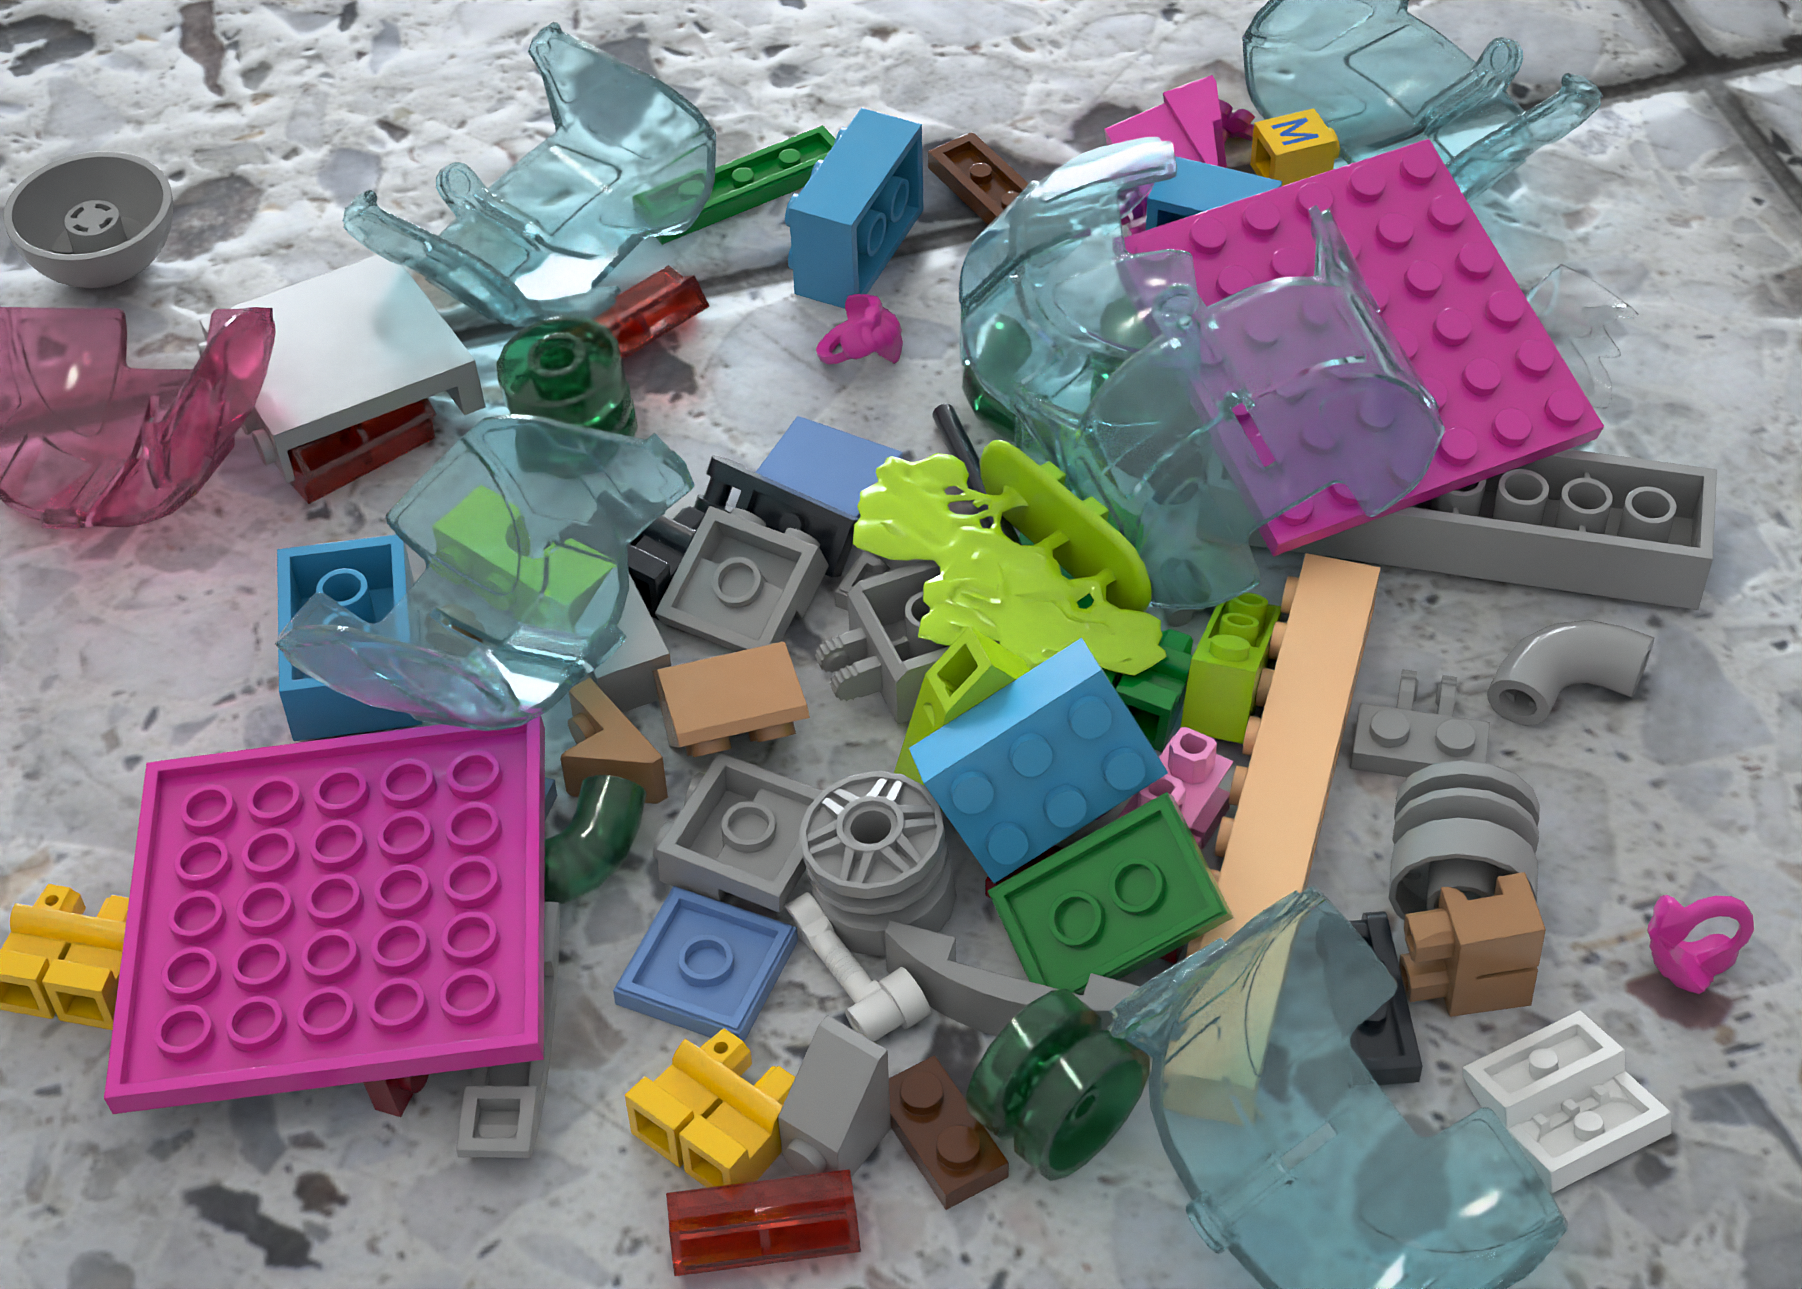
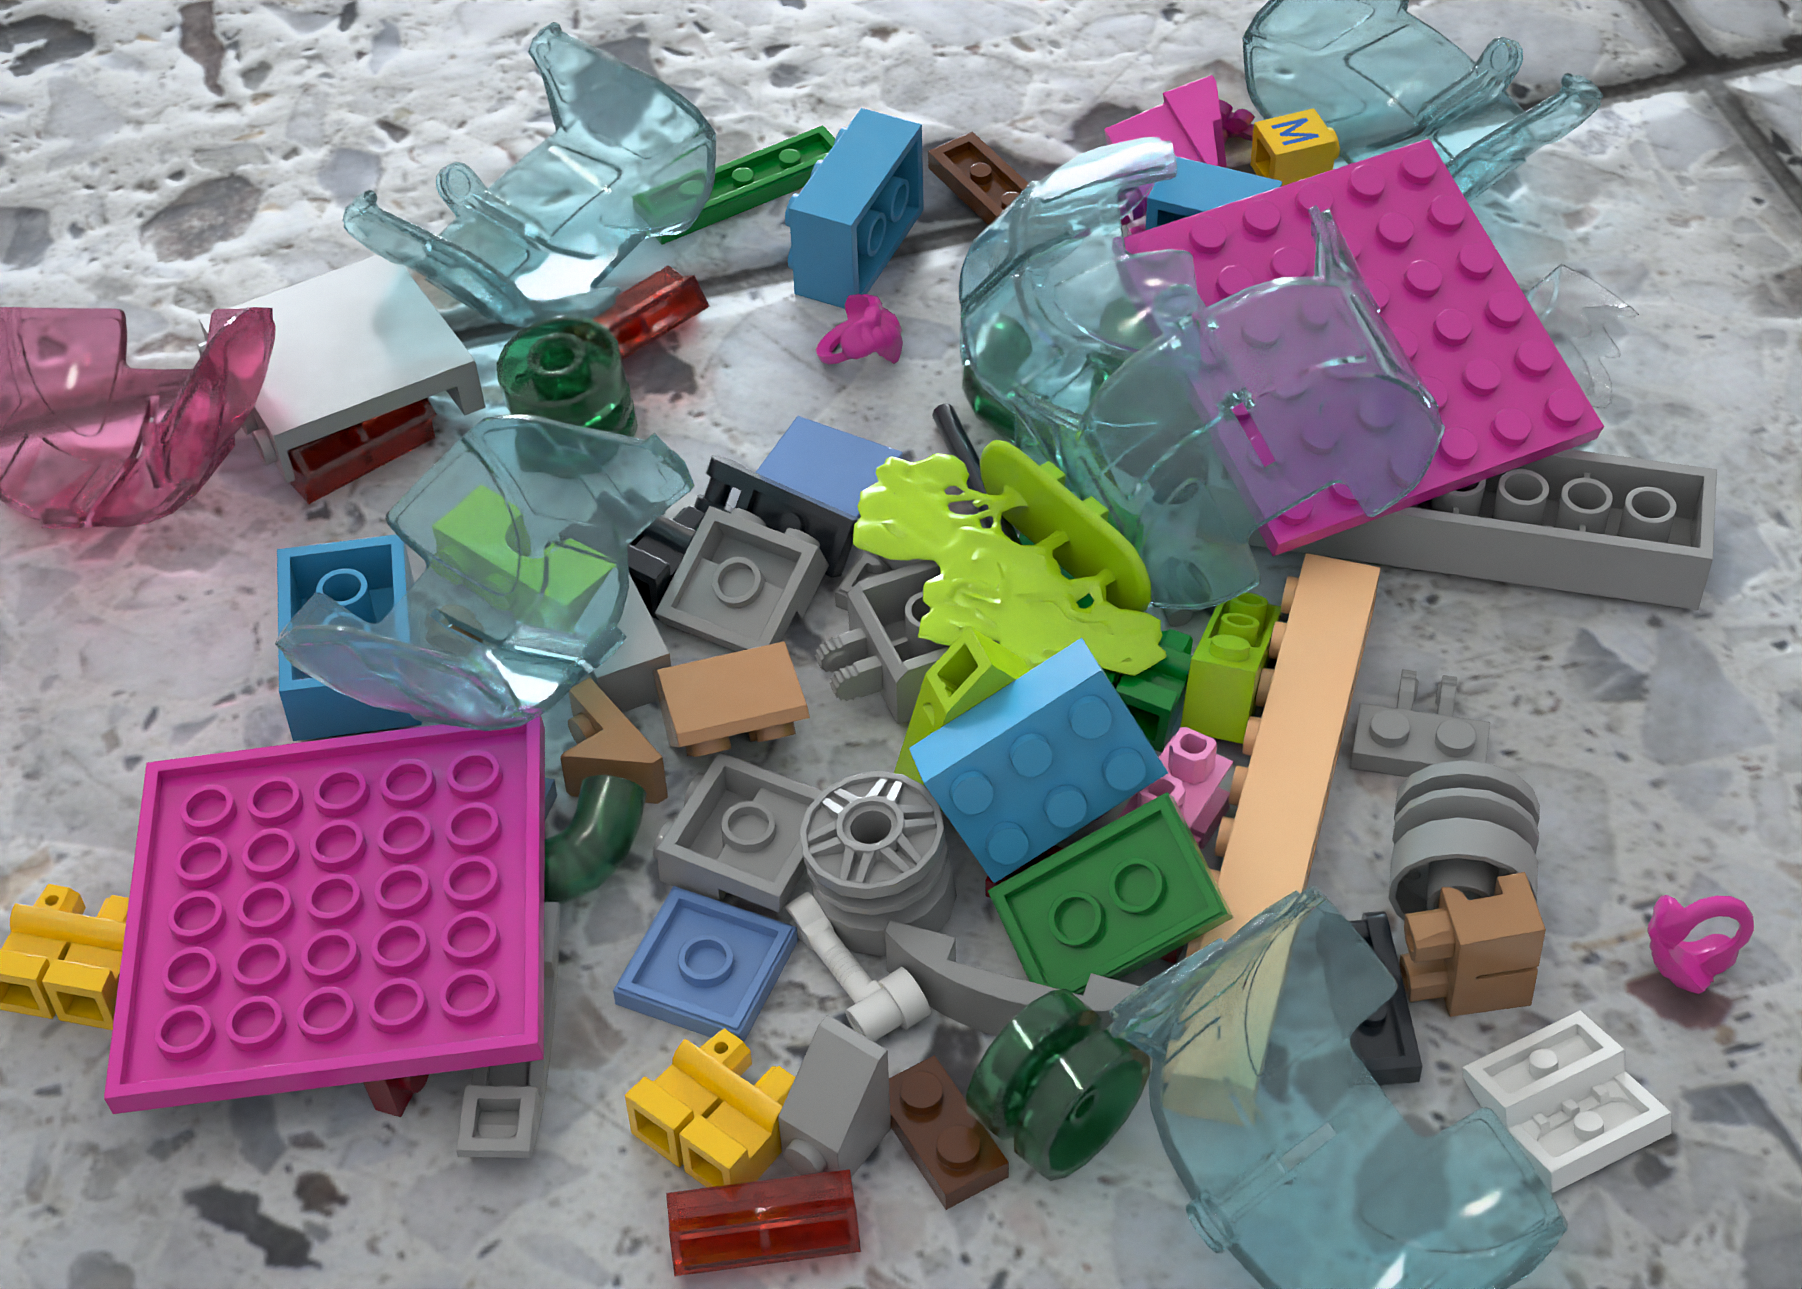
light grey piece [3,151,173,288] -> none
light grey cylinder [1487,620,1655,725] -> none

